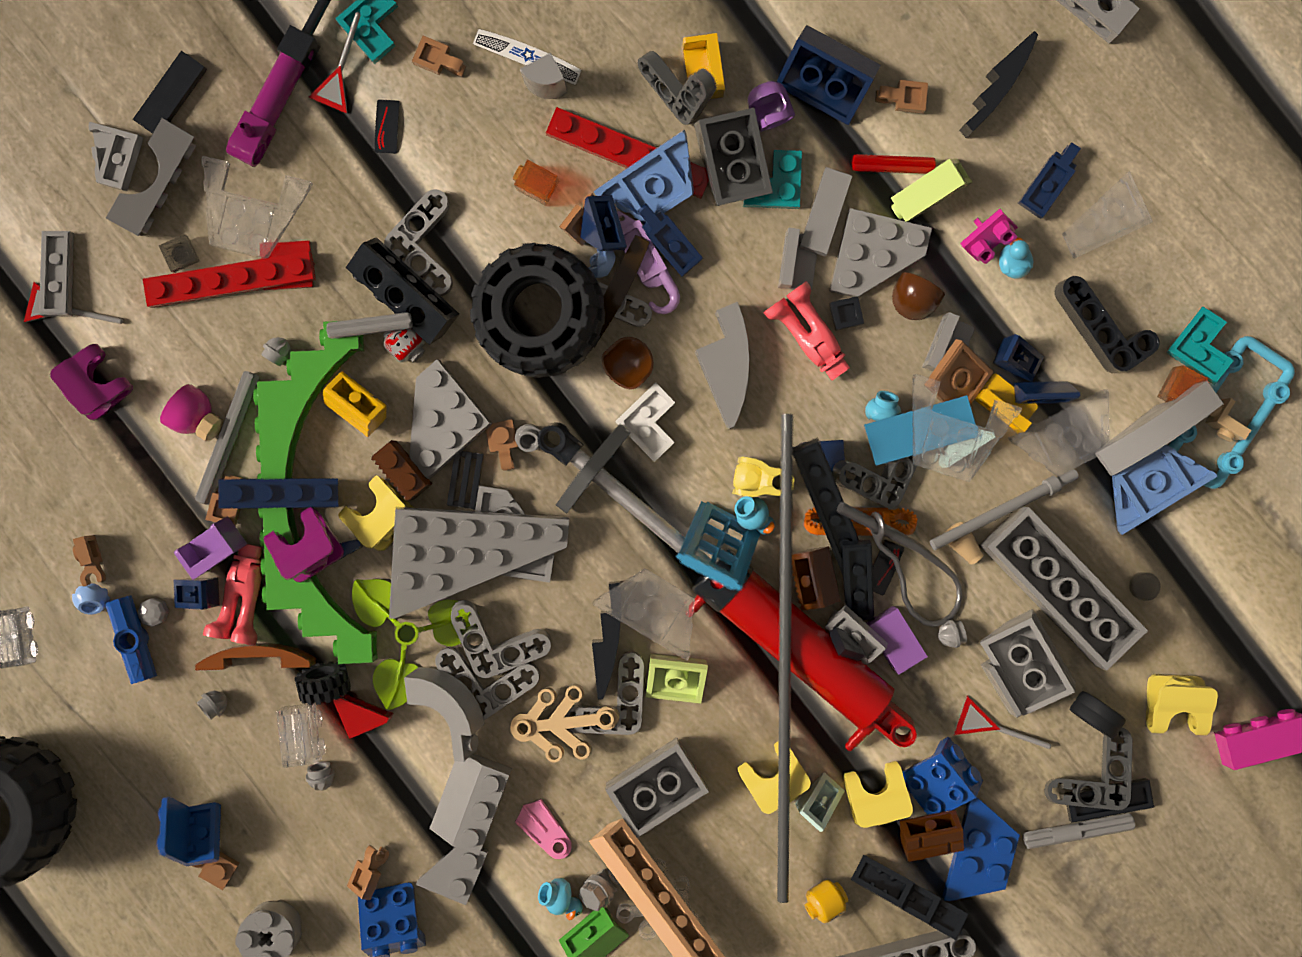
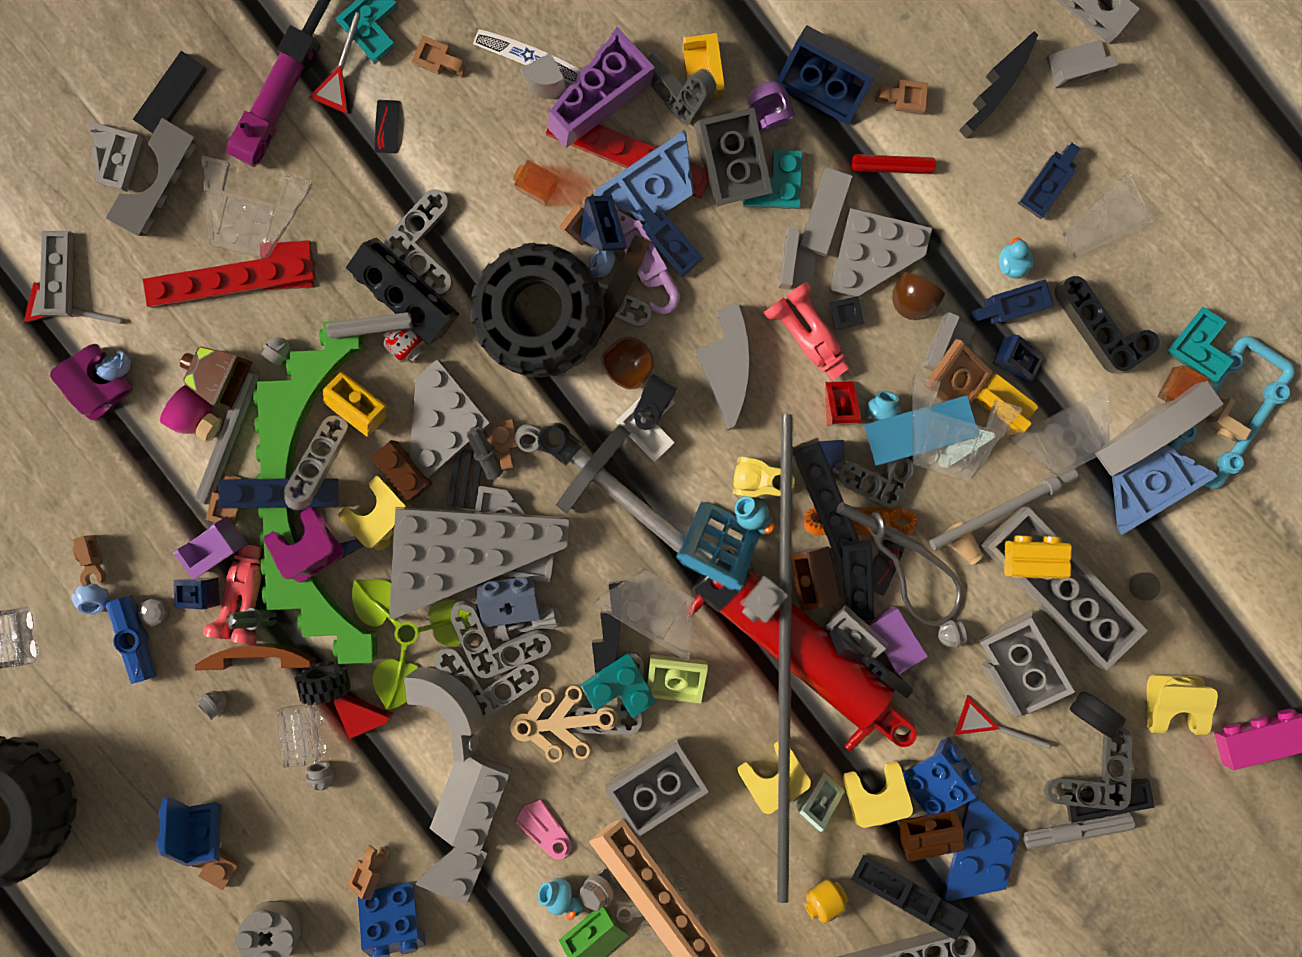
clear smoke plate [159,234,200,273] -> none
yellowish green slope [891,158,972,222] -> none
dark pink hips [960,209,1018,264] -> none
dark blue slope [1014,381,1081,404] -> none
none -> light blue plate [95,351,131,381]
none -> reddish brown torso [180,346,253,411]
none -> dark grey axle [226,608,277,630]
none -> light grey beam [284,415,348,510]
none -> dark grey axle [466,426,503,480]
none -> sand blue brick [477,576,540,628]
none -> light grey piece [493,605,562,642]
none -> medium lavender wedge [547,27,655,148]
none -> teal plate [579,654,657,718]
none -> black piece [633,373,678,430]
none -> light grey bracket [740,576,788,623]
none -> red slope [825,381,861,426]
none -> black tile [865,656,913,698]
none -> dark blue hinge [971,279,1054,324]
none -> yellow brick [1004,536,1071,579]
none -> light grey panel [1047,40,1118,88]

